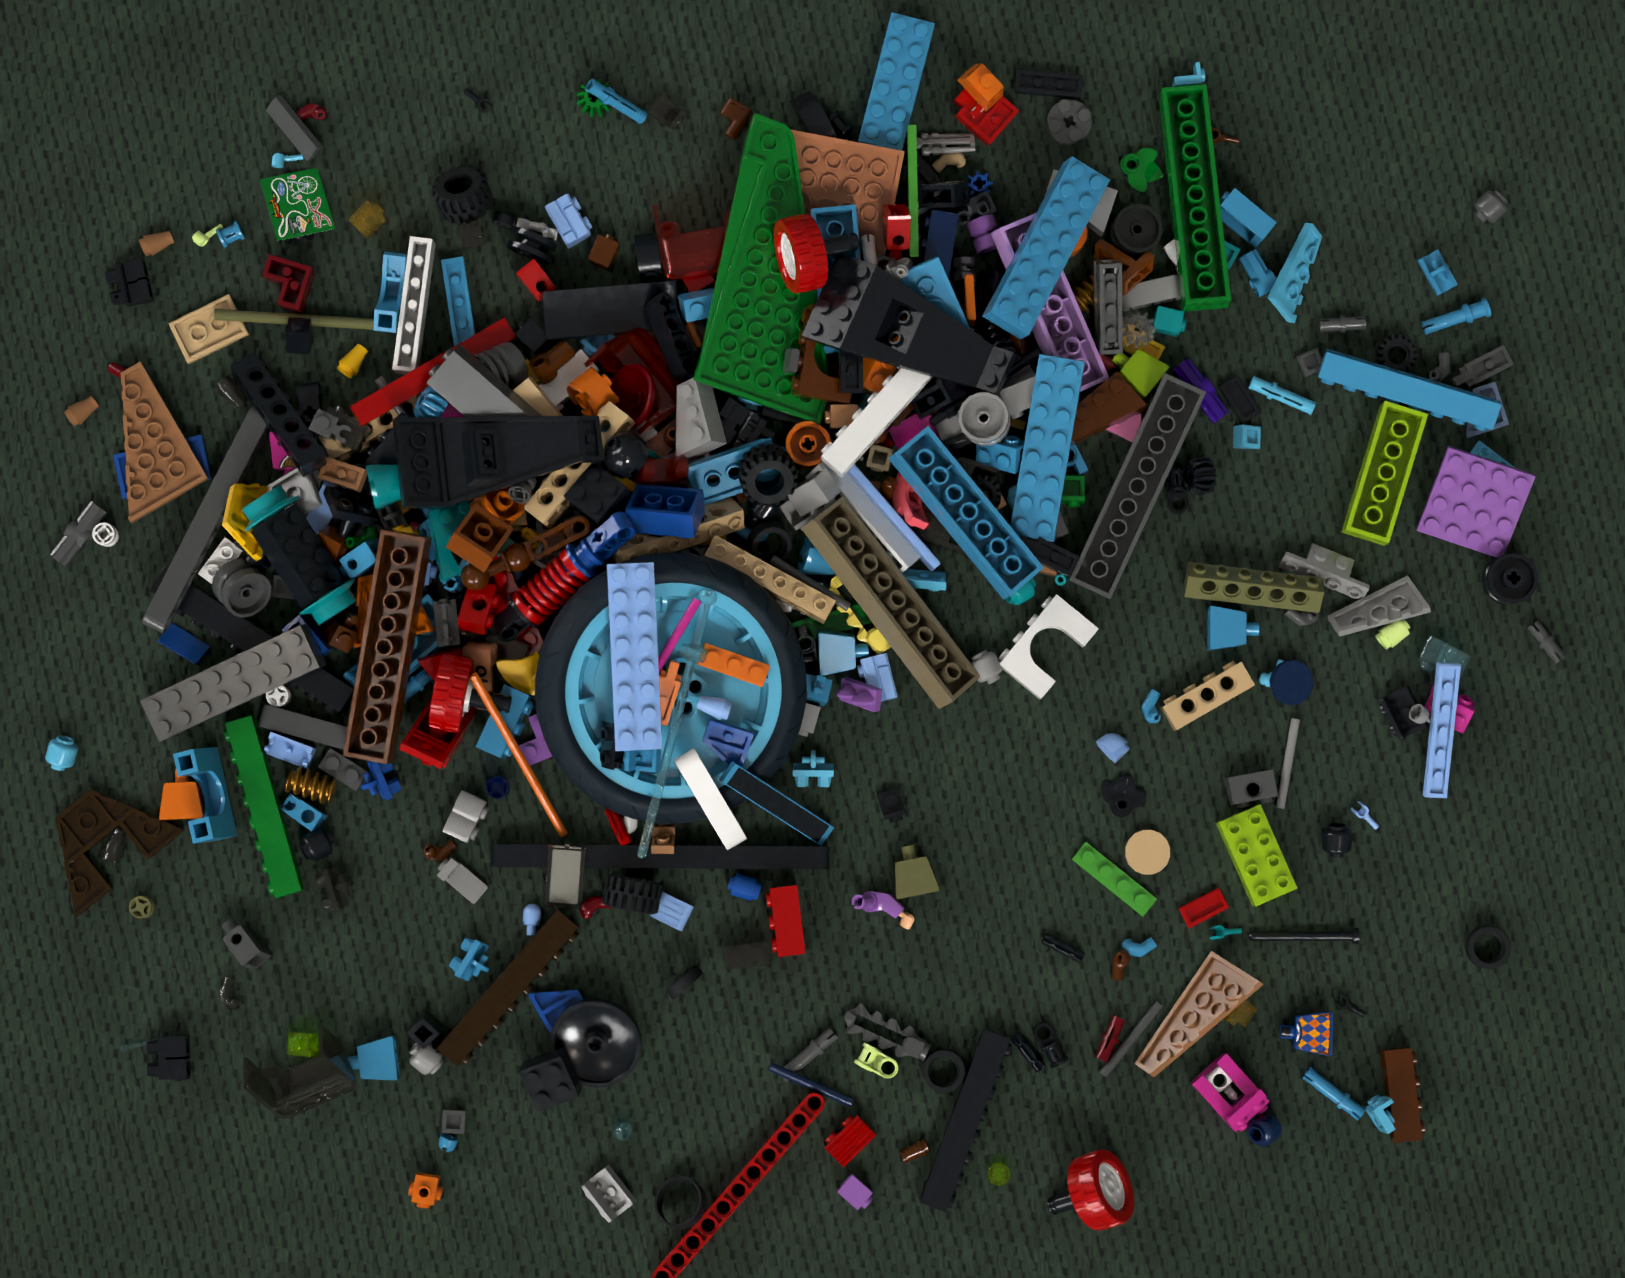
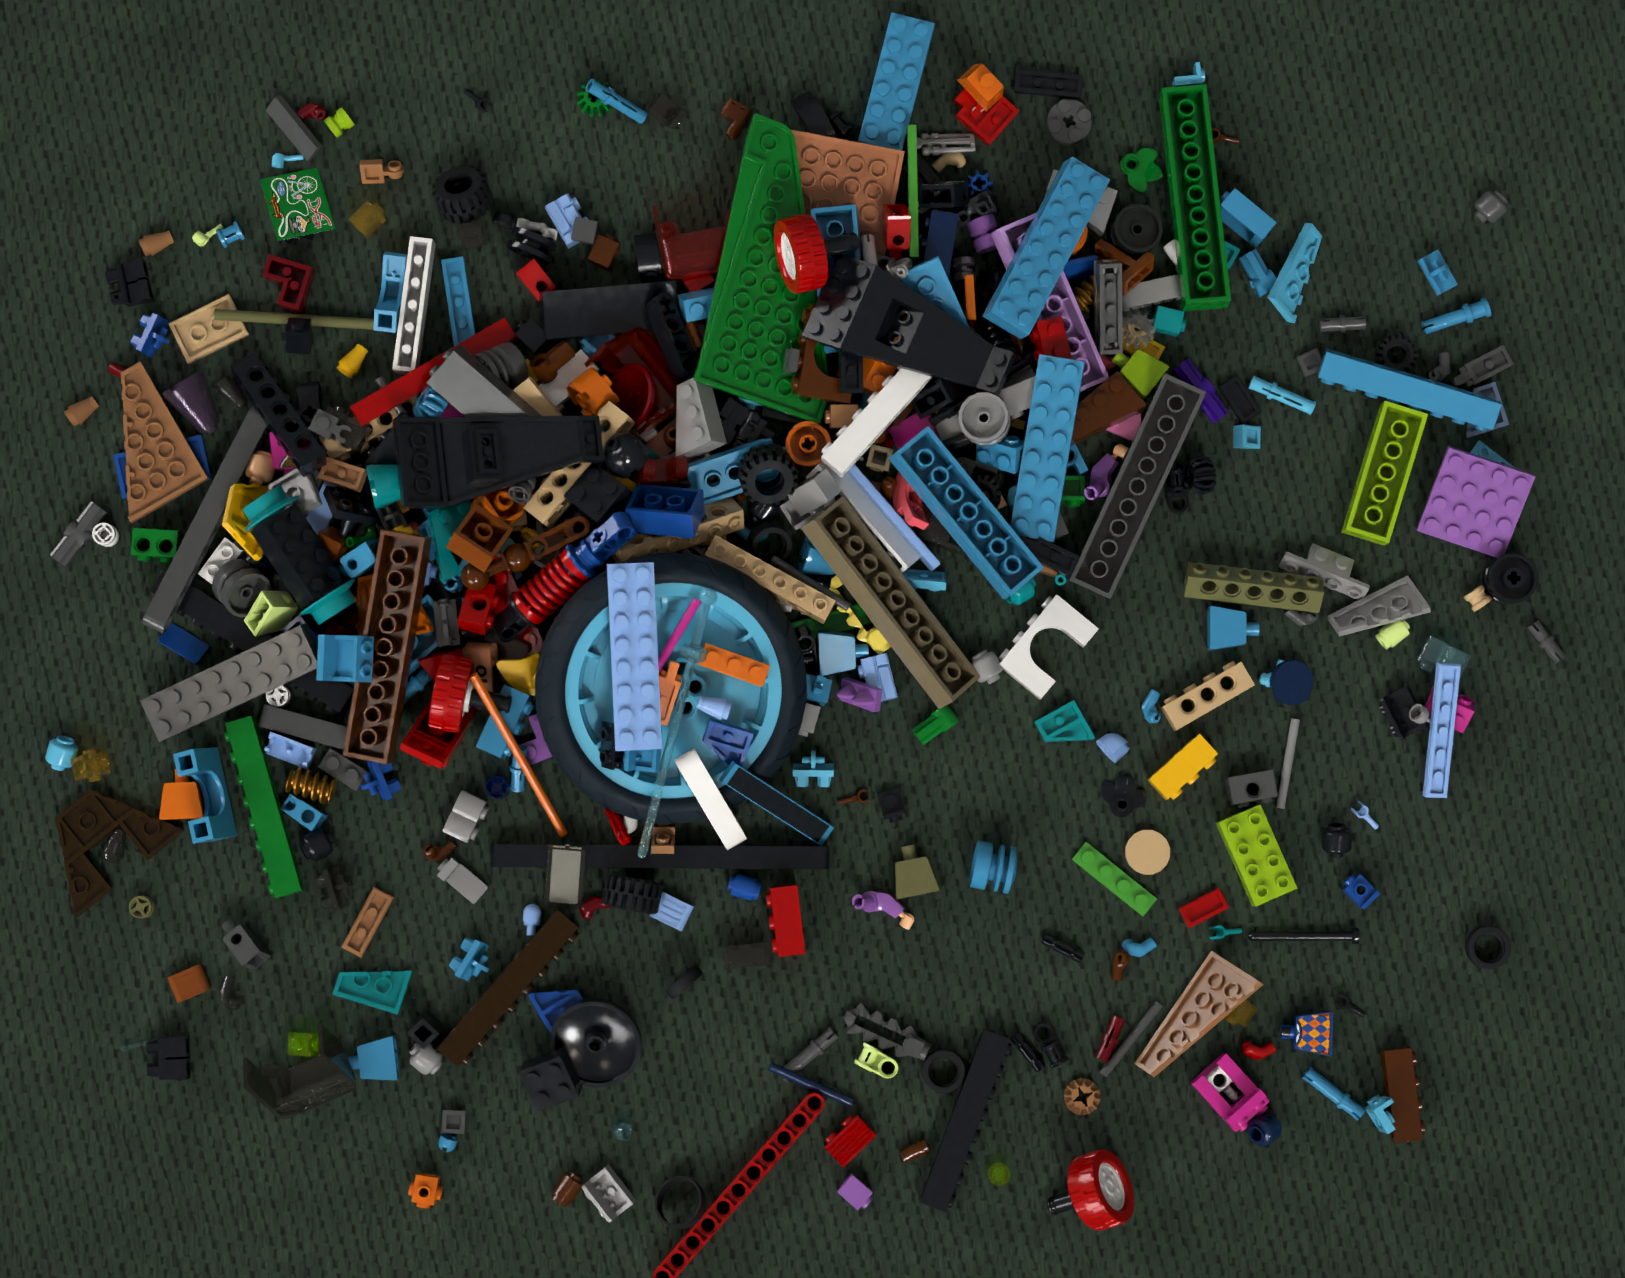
none -> clear yellow brick [70,749,111,783]
none -> blue hips [130,313,170,358]
none -> green brick [131,528,182,563]
none -> clear purple cone [162,370,220,435]
none -> dark orange piece [167,964,211,1003]
none -> light nougat head [244,450,275,486]
none -> yellowish green torso [244,590,301,637]
none -> dark azure panel [316,634,374,683]
none -> lime wheel [324,107,355,138]
none -> teal wing [332,971,413,1015]
none -> medium nougat tile [342,887,394,958]
none -> medium nougat plate [360,159,404,184]
none -> dark azure pin [509,745,528,792]
none -> reddish brown brick [551,1171,583,1207]
none -> dark grey tile [571,217,598,245]
none -> reddish brown hand [837,789,870,805]
none -> green piece [912,705,960,745]
none -> dark azure wheel [969,840,1017,894]
none -> red bracket [1029,316,1072,364]
none -> teal wing [1034,700,1095,742]
none -> blue slope [1063,255,1098,281]
none -> medium nougat gear [1064,1078,1101,1115]
none -> medium lavender arm [1084,444,1129,500]
none -> yellow brick [1148,734,1218,800]
none -> red arm [1241,1041,1276,1060]
none -> blue brick [1342,874,1380,910]
none -> tan wheel [1463,585,1493,612]

